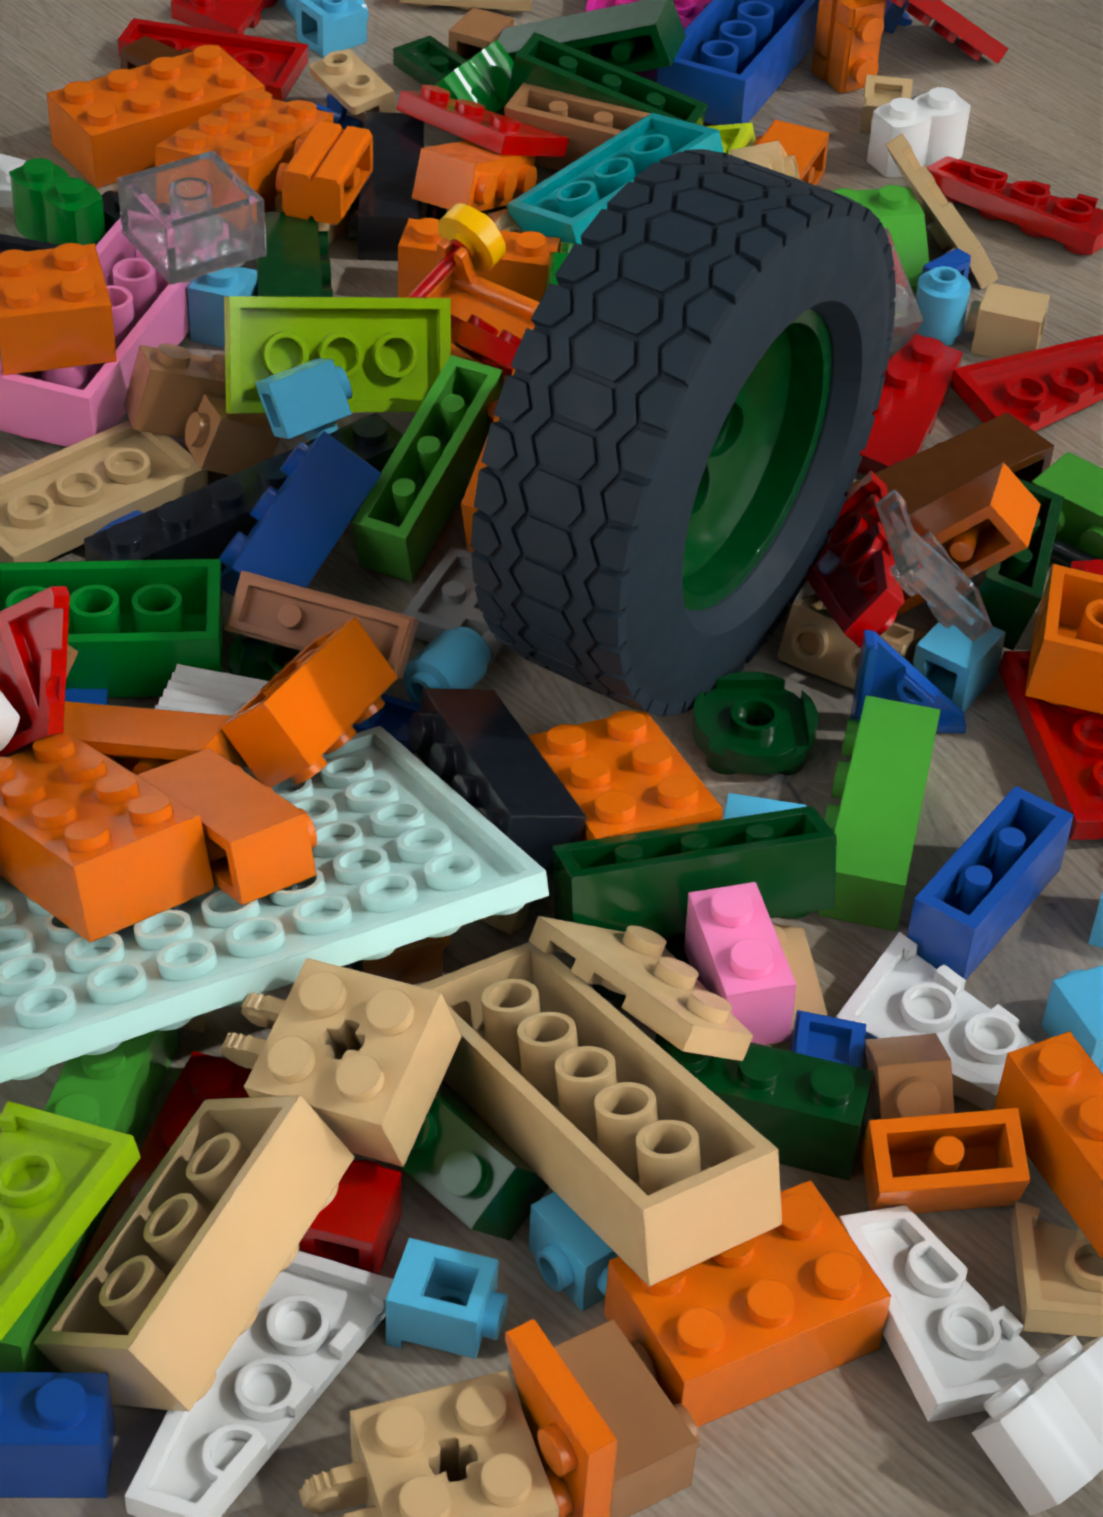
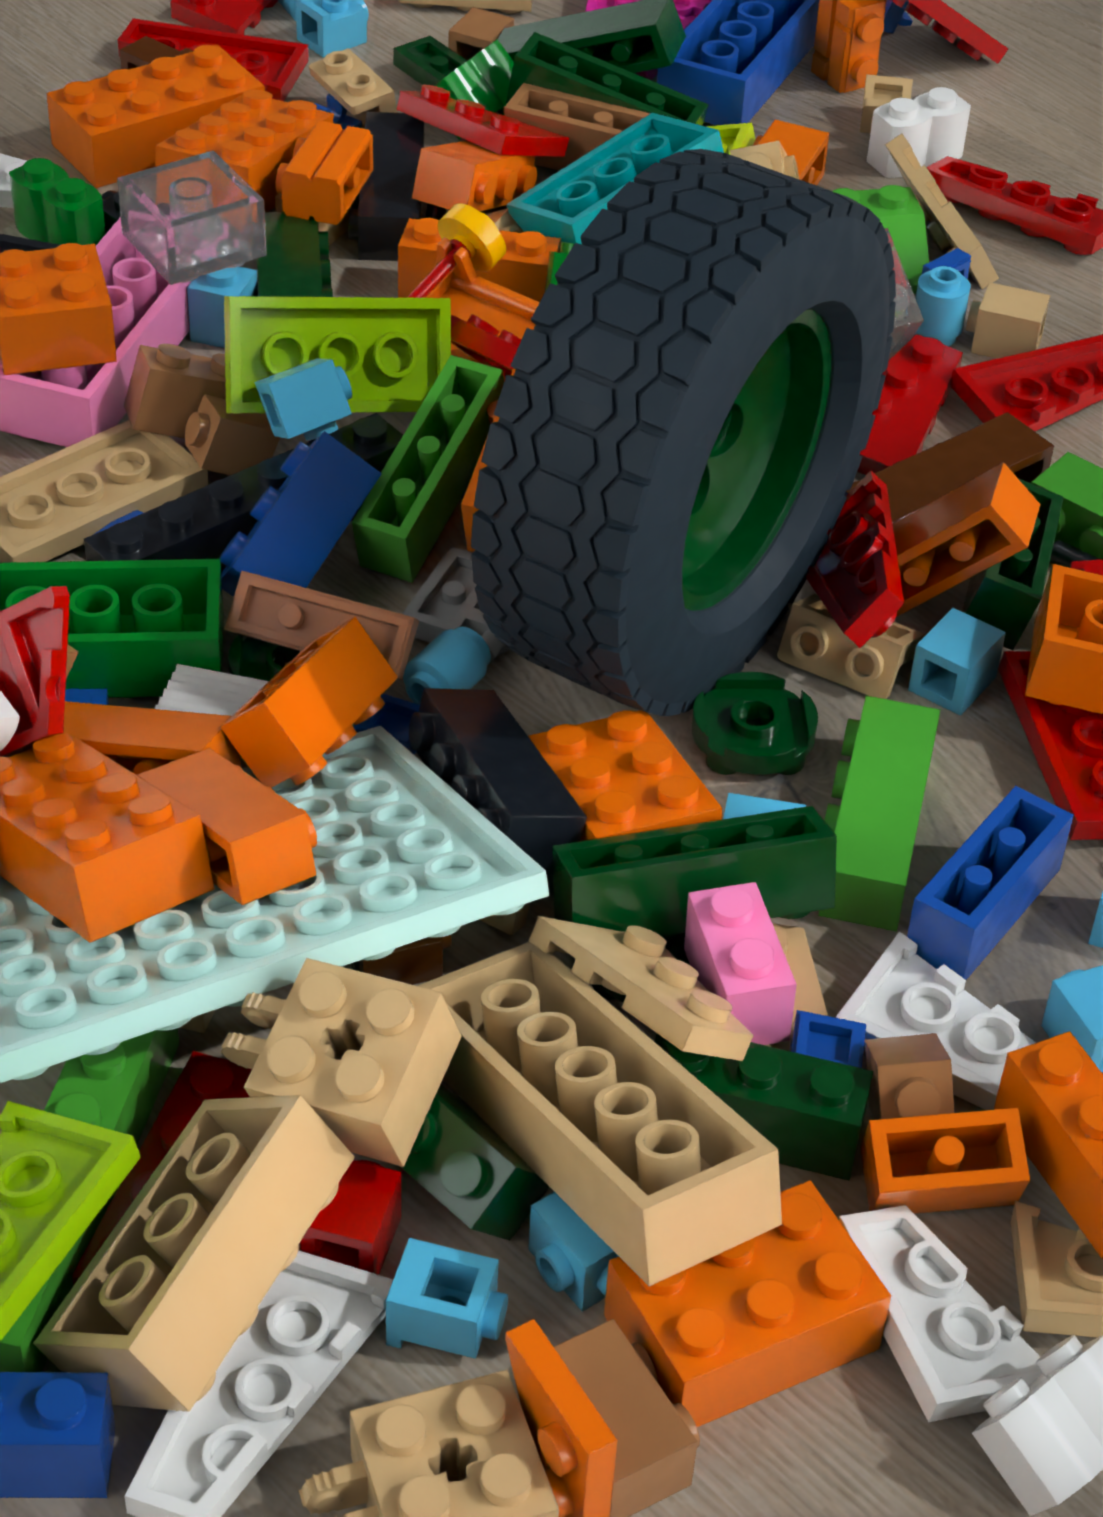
blue tile [850,630,966,733] -> none
clear wing [875,490,992,641] -> none

